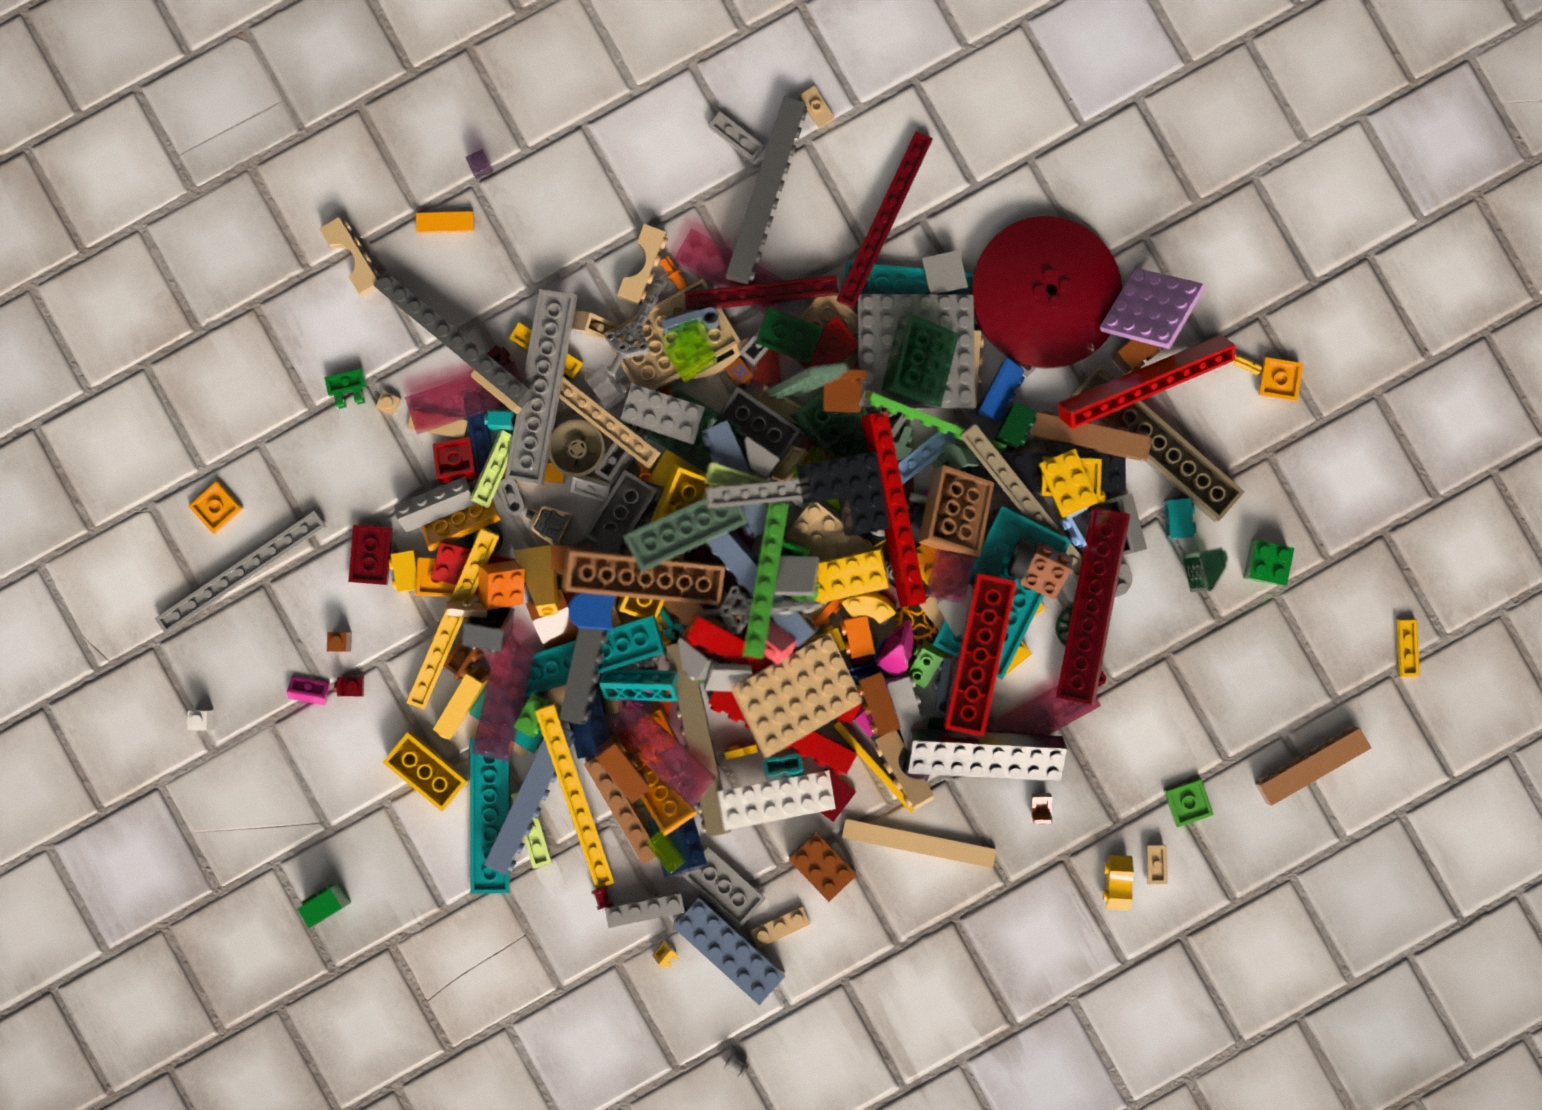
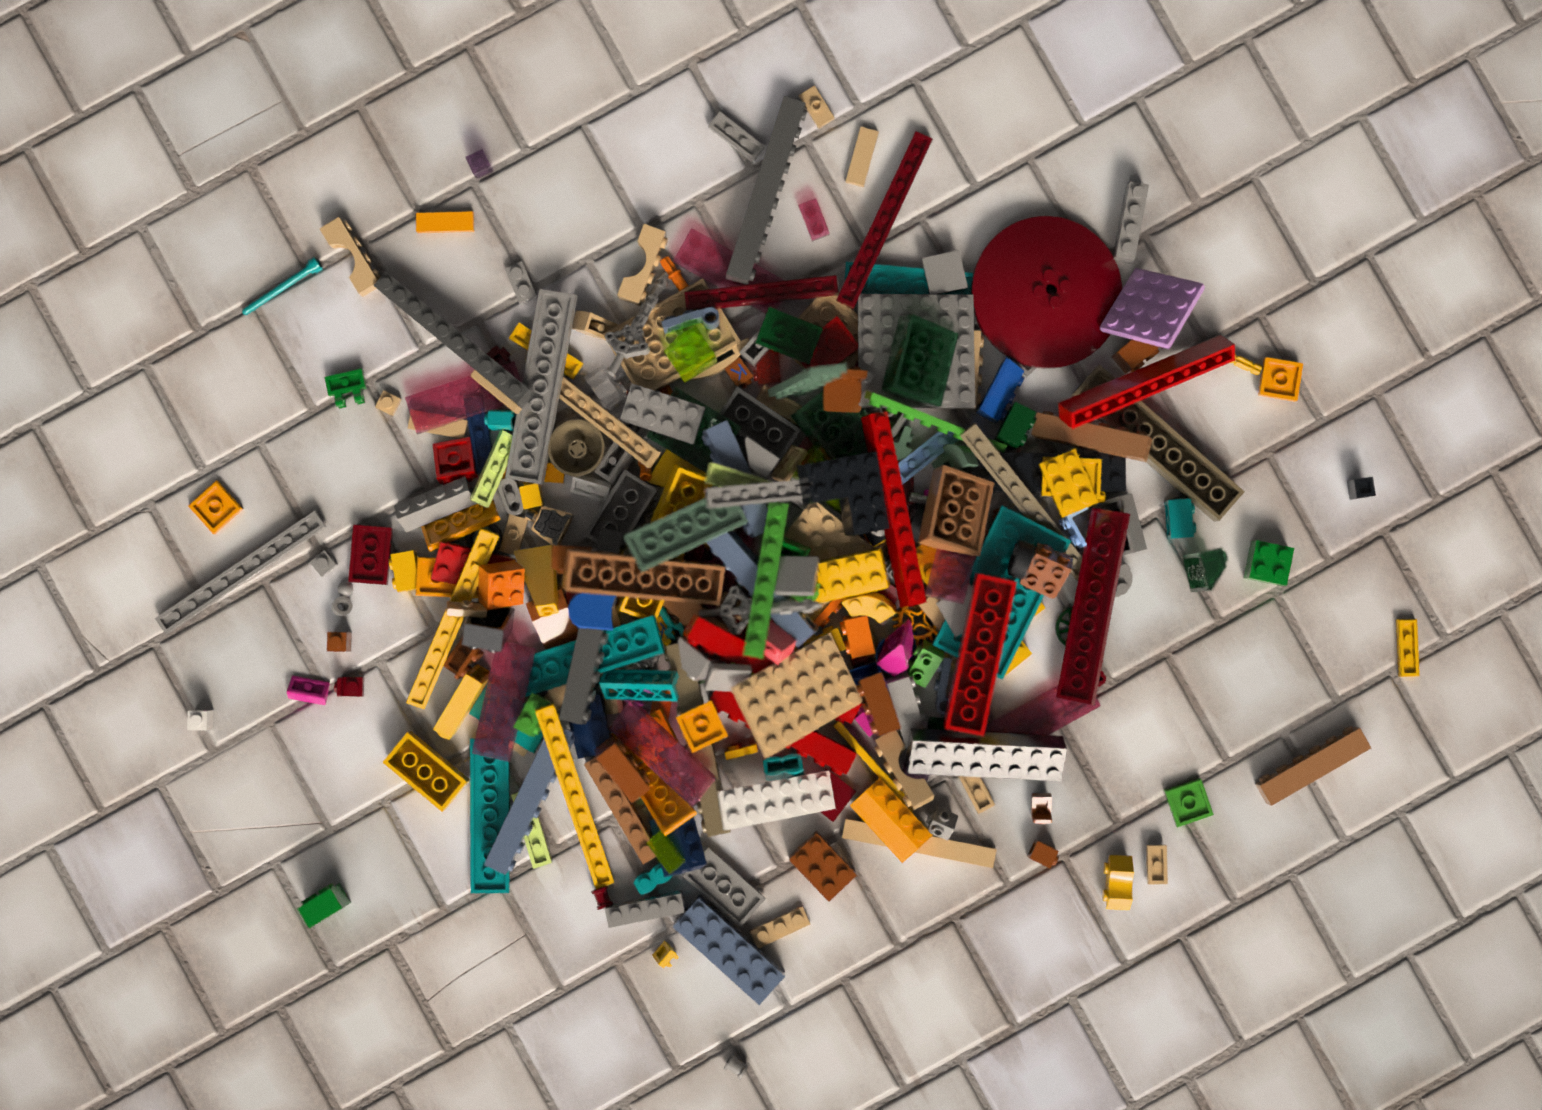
none -> teal piece [242,256,323,315]
none -> light grey plate [310,550,338,577]
none -> light grey plate [331,582,353,617]
none -> tan plate [499,514,528,555]
none -> light grey plate [504,261,537,304]
none -> yellow brick [519,482,545,509]
none -> teal brick [633,861,672,894]
none -> light orange plate [676,700,728,753]
none -> clear pink plate [798,198,830,242]
none -> tan tile [845,127,879,188]
none -> light orange slope [850,778,933,863]
none -> light grey brick [926,807,958,841]
none -> tan tile [958,776,995,814]
none -> dark orange brick [1027,839,1059,869]
none -> light grey brick [1113,181,1149,264]
none -> black panel [1347,477,1376,500]

